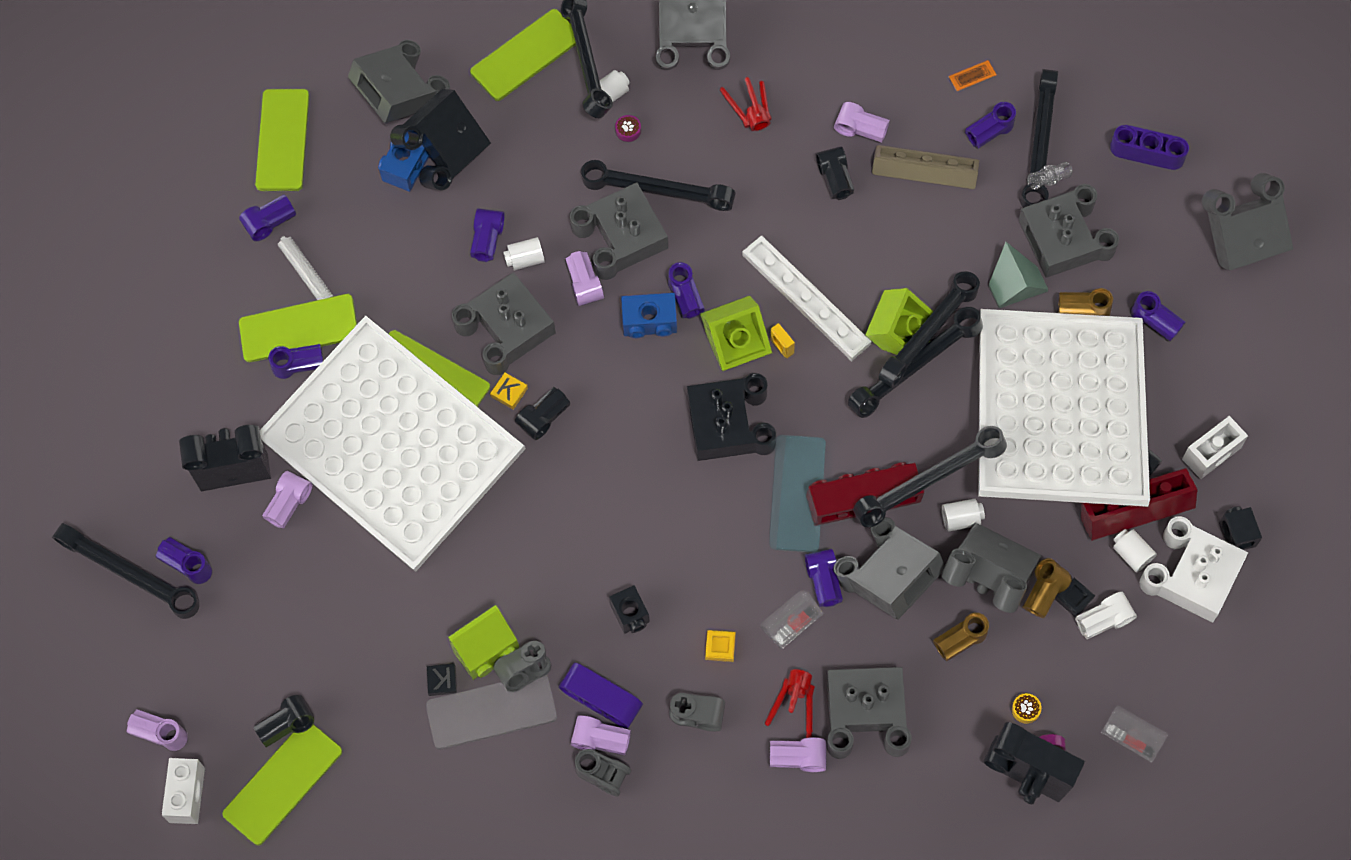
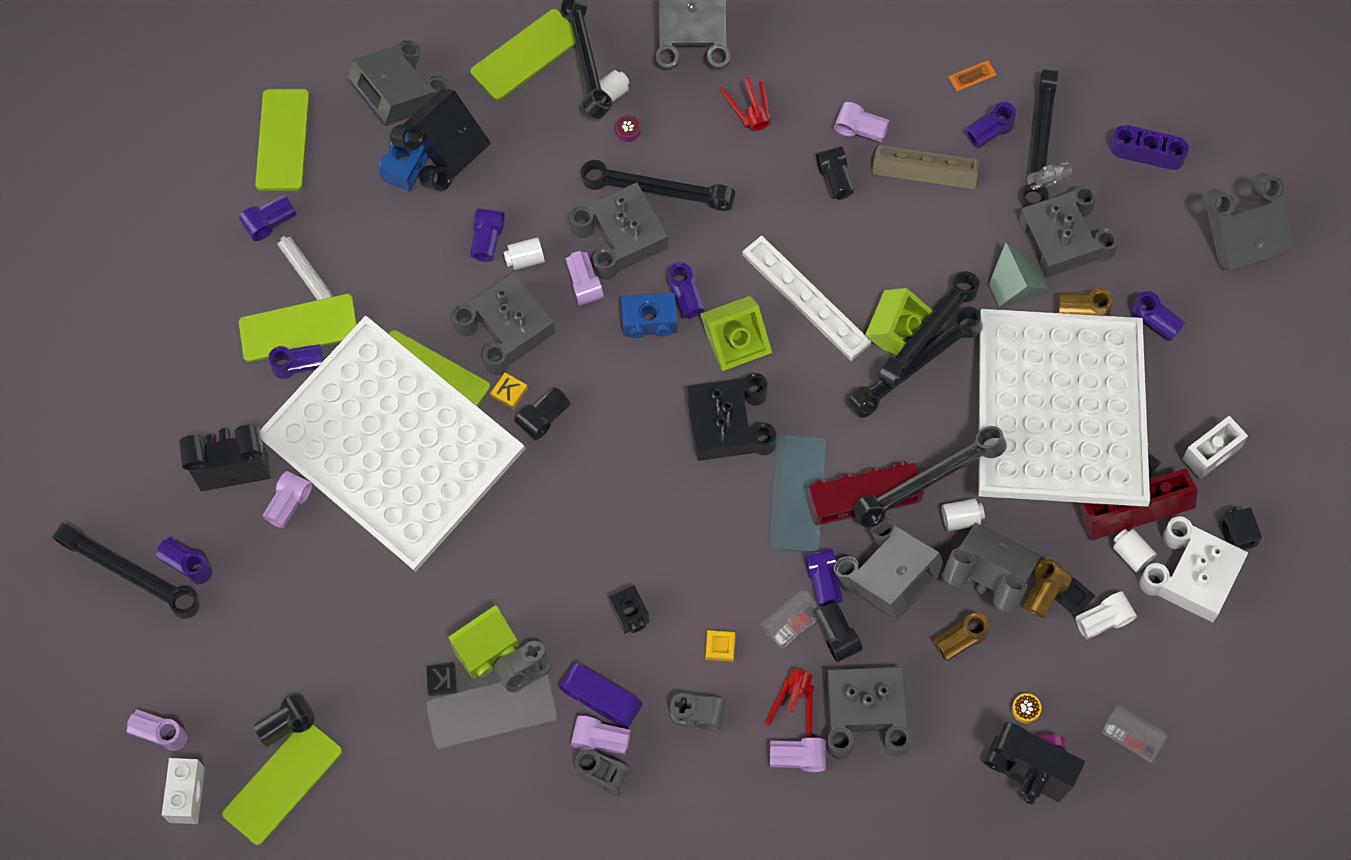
yellow tile [770,323,795,358] -> none
none -> black piece [814,601,863,663]

